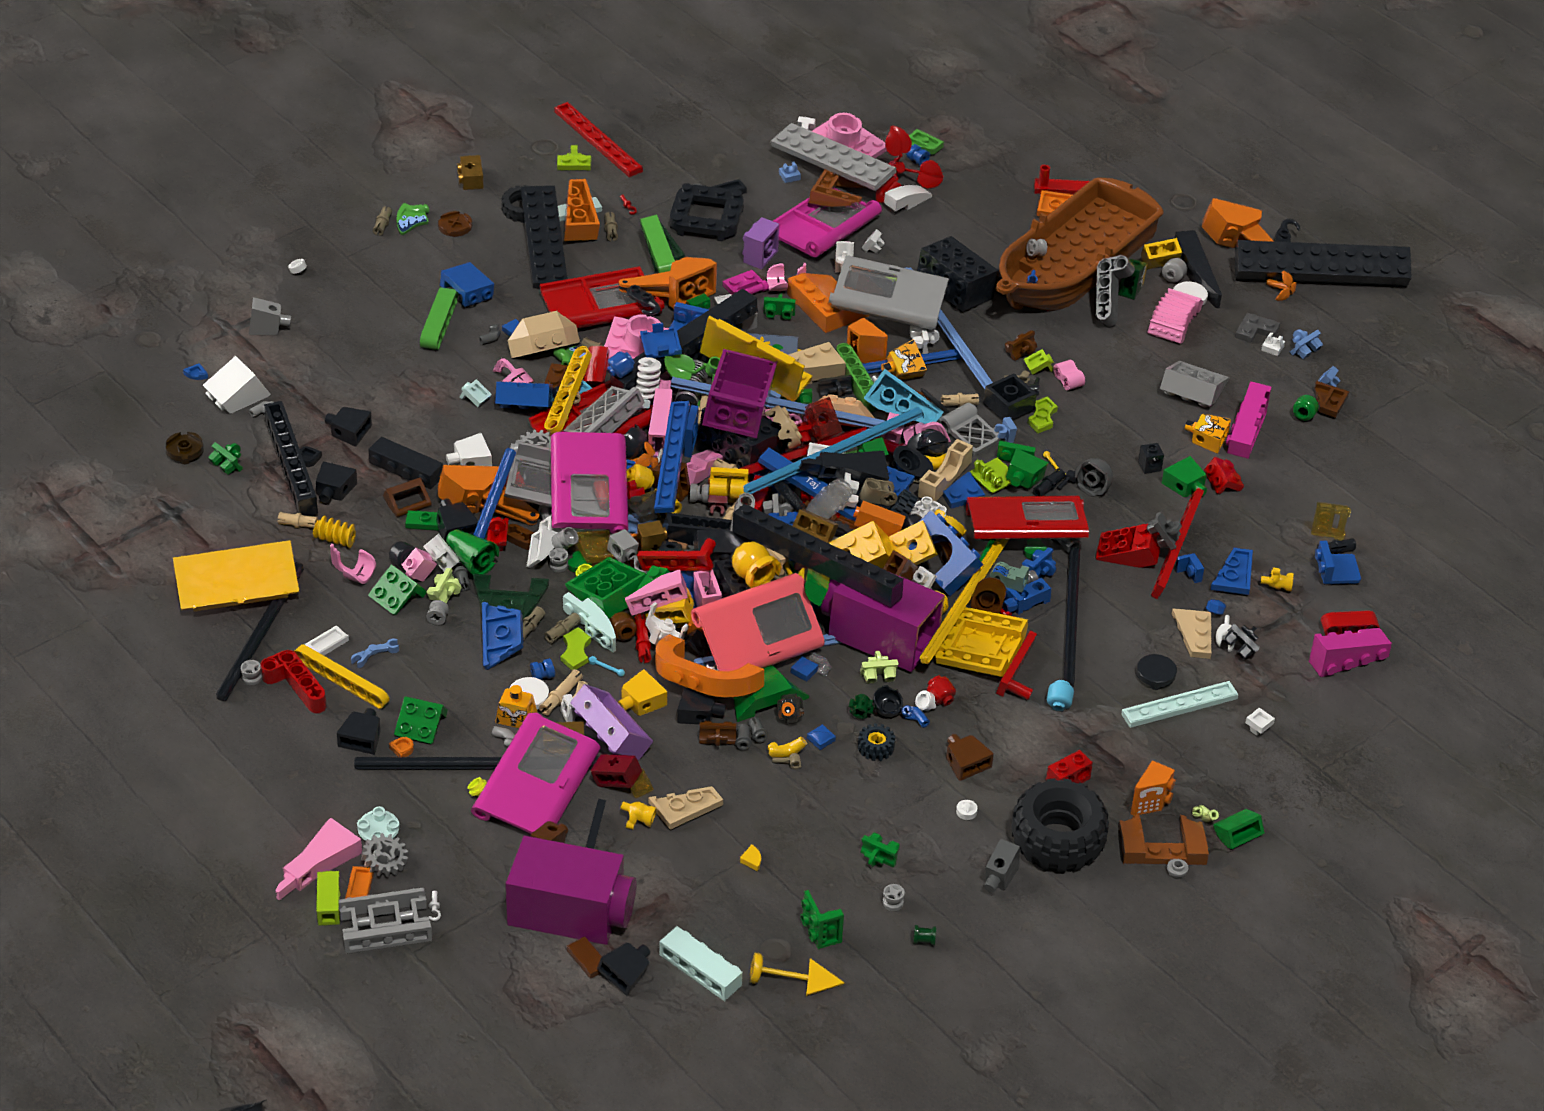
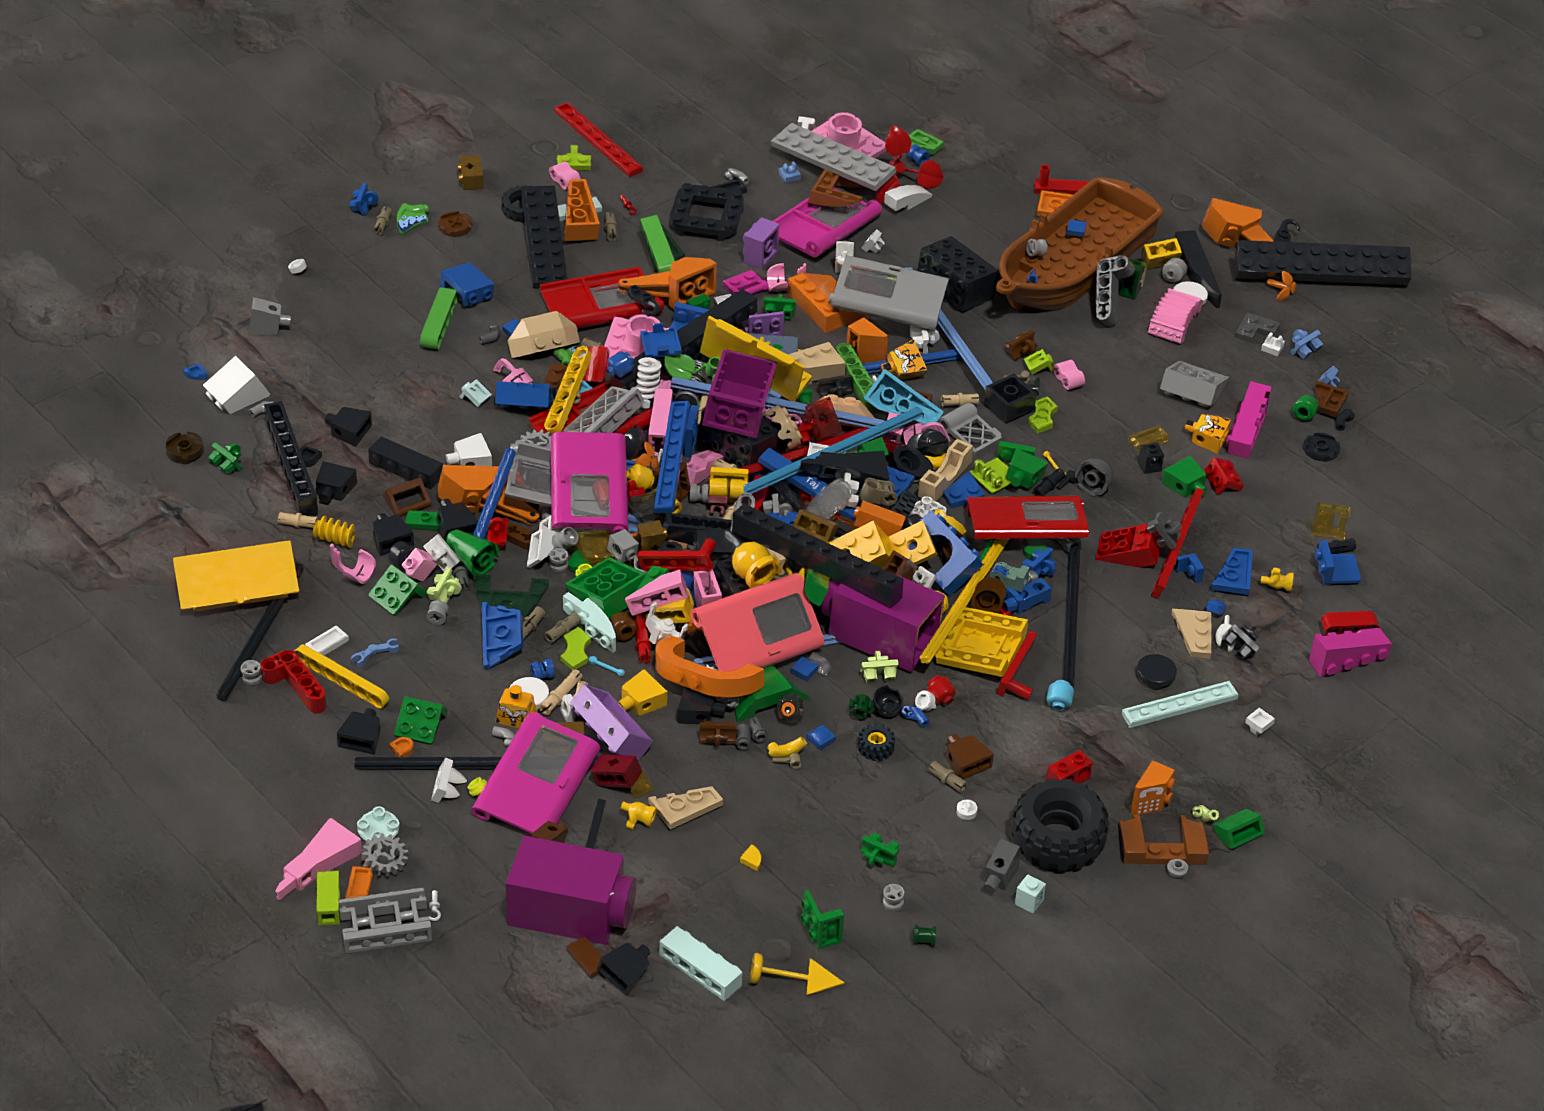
black piece [920,388,950,414] -> none
medium blue tile [994,417,1017,443] -> none
none -> blue hips [349,183,379,215]
none -> black torso [373,513,414,556]
none -> white tile [431,758,467,803]
none -> bright pink axle [549,162,580,190]
none -> light grey arm [716,697,739,710]
none -> light grey arm [725,168,750,185]
none -> medium lavender bracket [744,312,784,336]
none -> dark tan pin [928,761,968,793]
none -> light aqua brick [1015,874,1046,913]
none -> blue tile [1067,220,1087,237]
none -> clear yellow tile [1128,425,1169,452]
none -> black tile [1303,432,1340,462]
none -> black arm [1336,409,1355,431]

